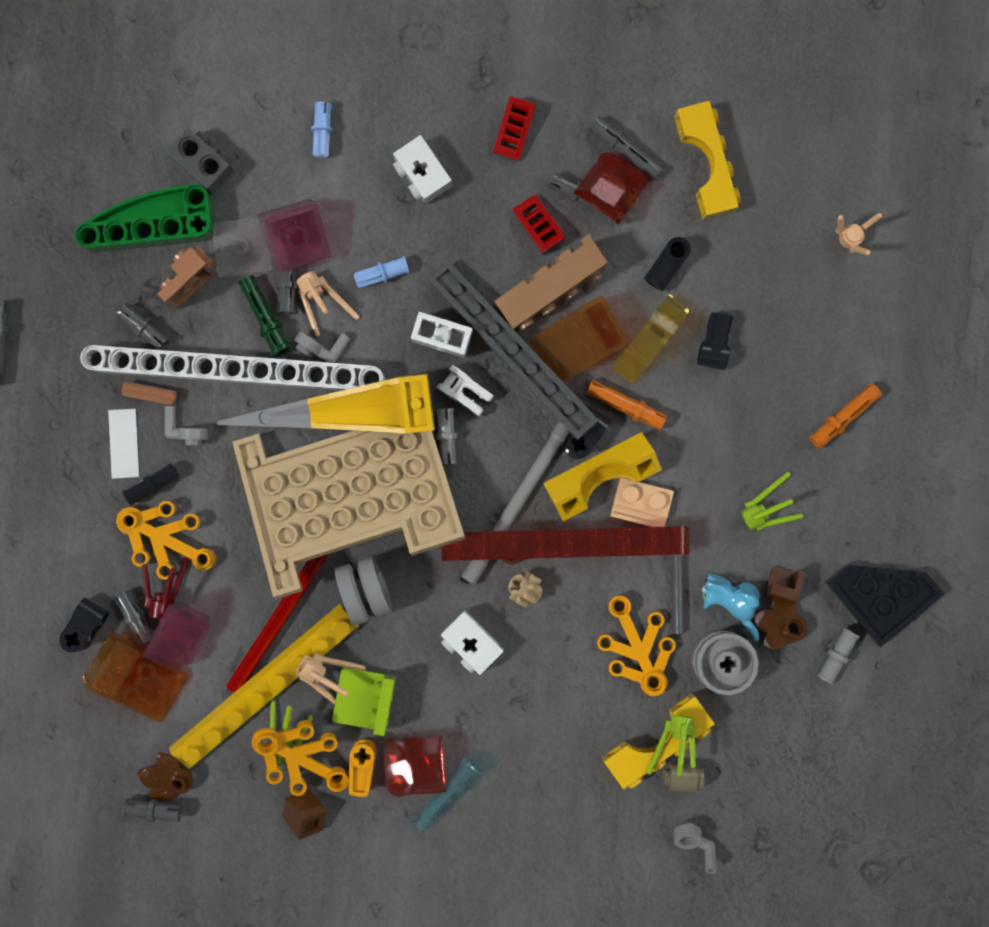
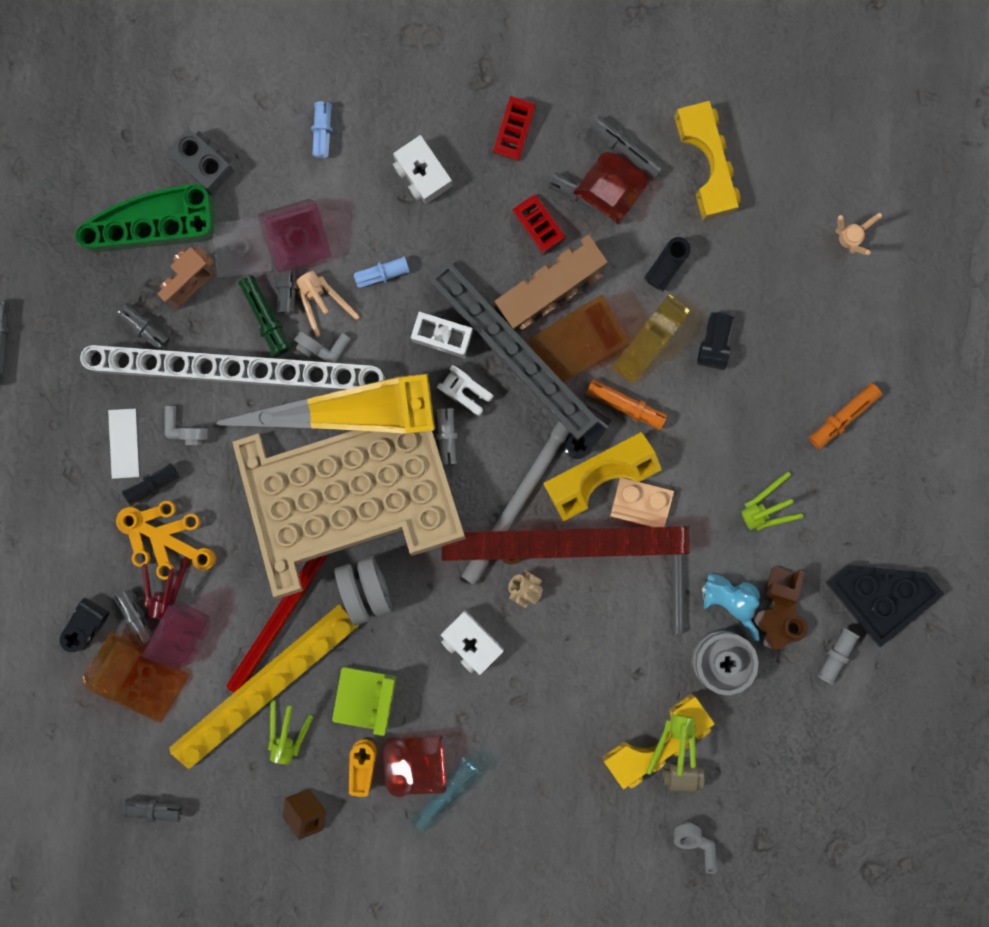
nougat axle [122,381,177,406] -> none
reddish brown plate [137,752,193,801] -> none
light orange plant [252,720,349,796] -> none
light nougat plant [296,653,366,704] -> none
light orange plant [597,595,676,696] -> none

